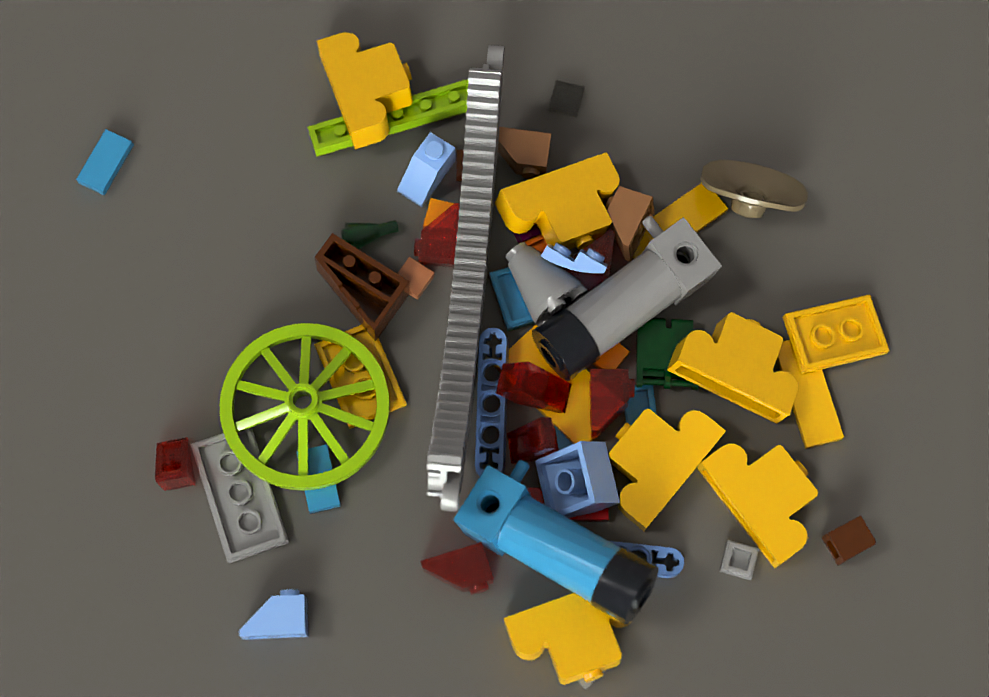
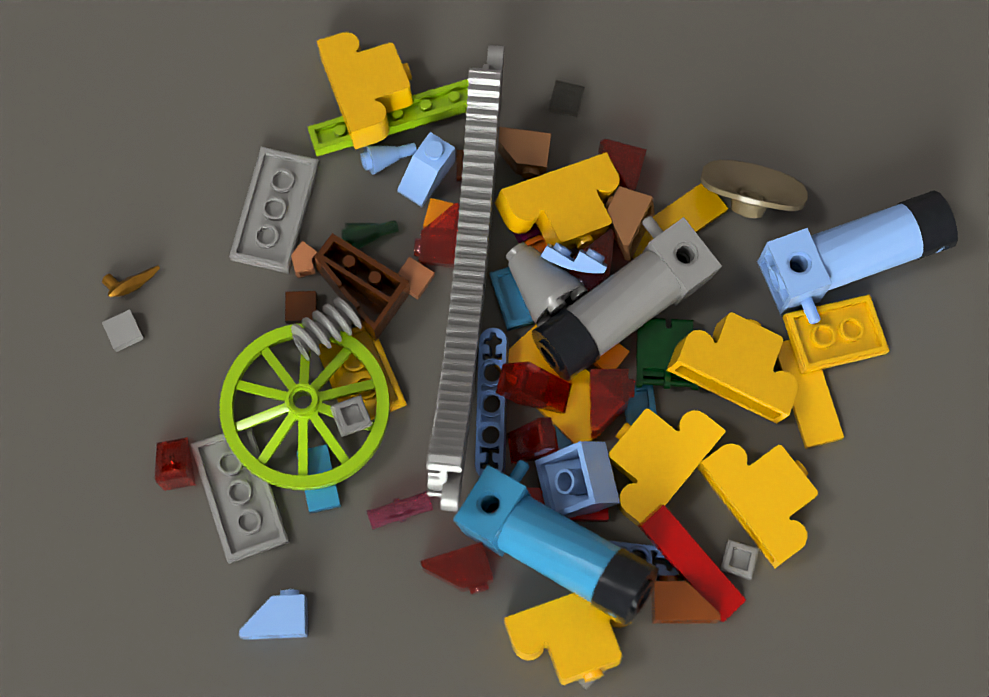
dark azure tile [76,129,134,195] -> none
reddish brown panel [822,515,876,565] -> none
none -> pearl gold bar [102,265,160,297]
none -> light grey tile [102,309,144,352]
none -> light grey tile [229,147,320,274]
none -> reddish brown tile [285,291,317,324]
none -> nougat piece [291,241,318,279]
none -> light grey piece [291,297,362,361]
none -> light grey tile [330,395,372,437]
none -> light blue cone [361,142,417,175]
none -> clear pink pin [366,490,433,530]
none -> clear red slope [598,139,647,191]
none -> red tile [638,504,746,622]
none -> dark orange slope [651,575,720,624]
none -> light blue piece [757,190,958,324]

